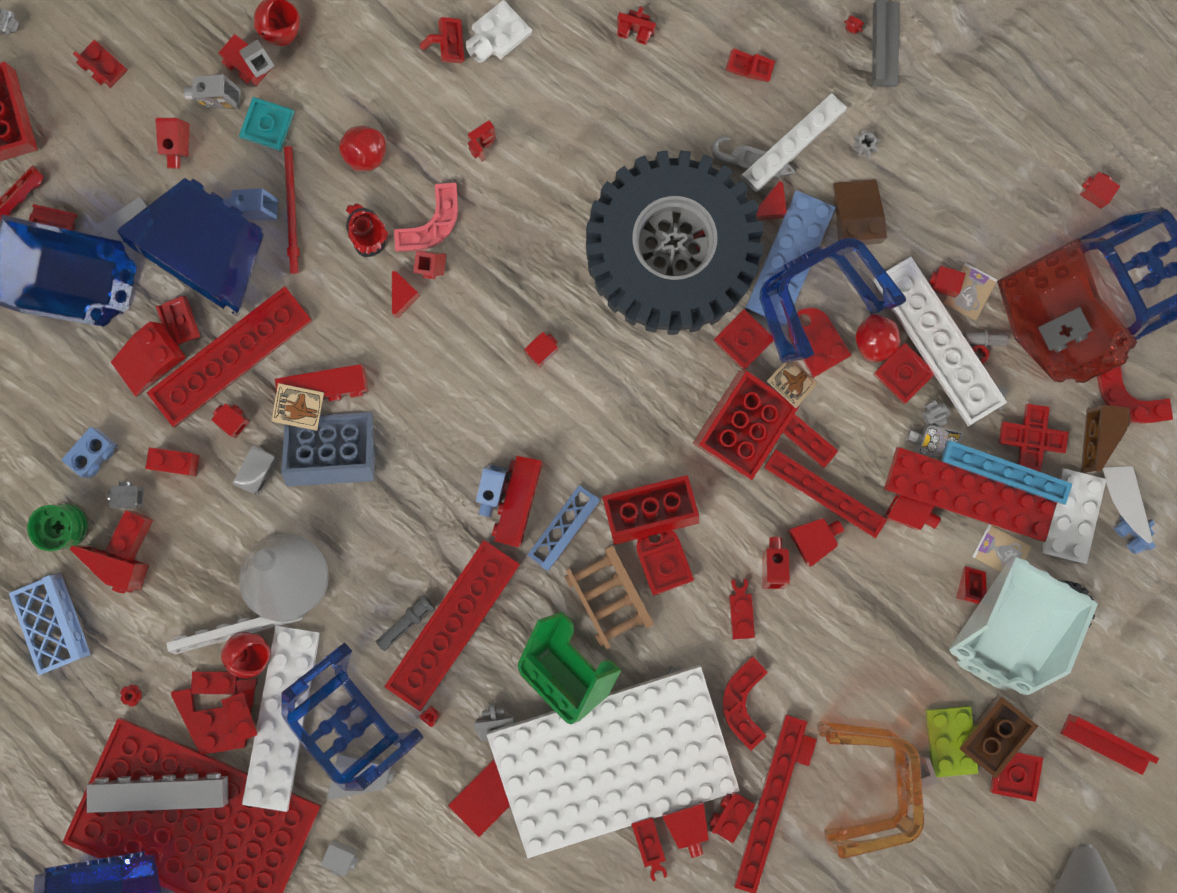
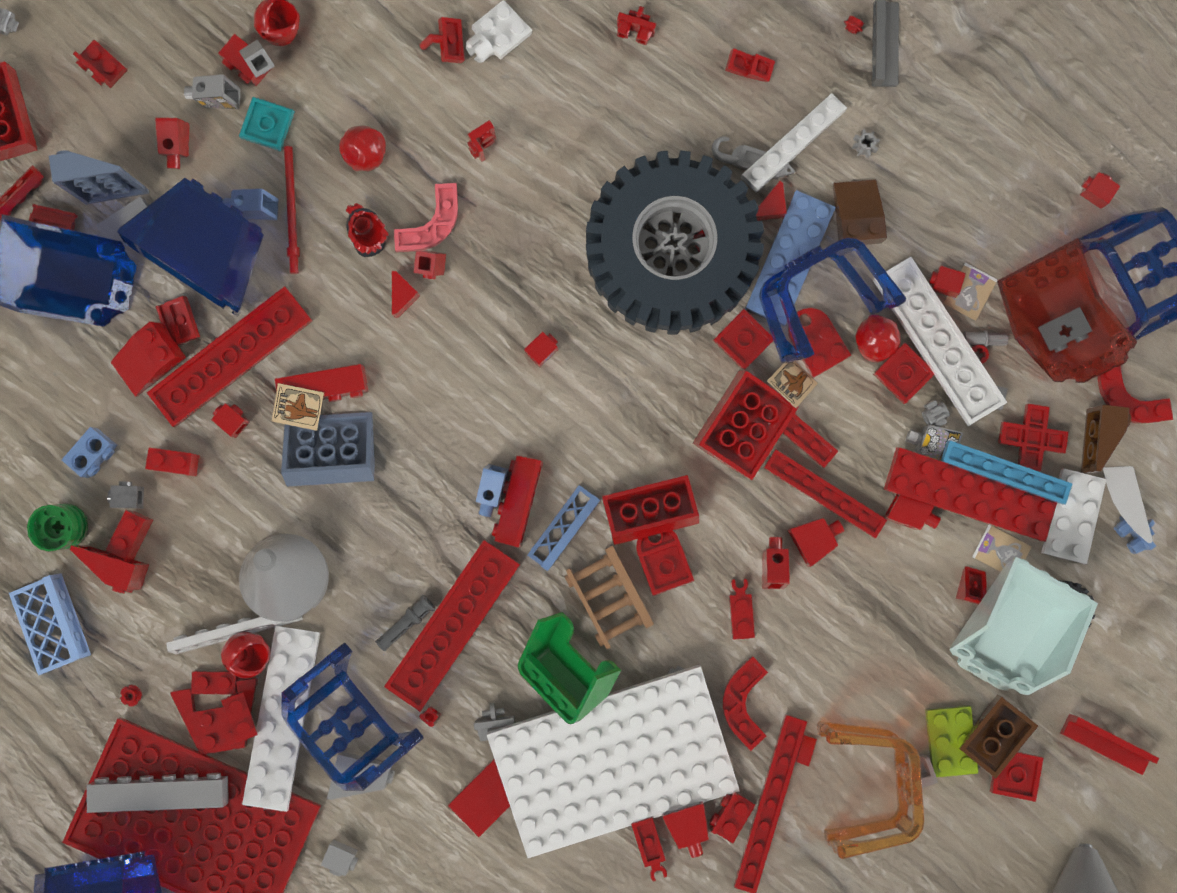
light grey piece [233,445,278,495] -> none
none -> sand blue slope [49,150,149,205]

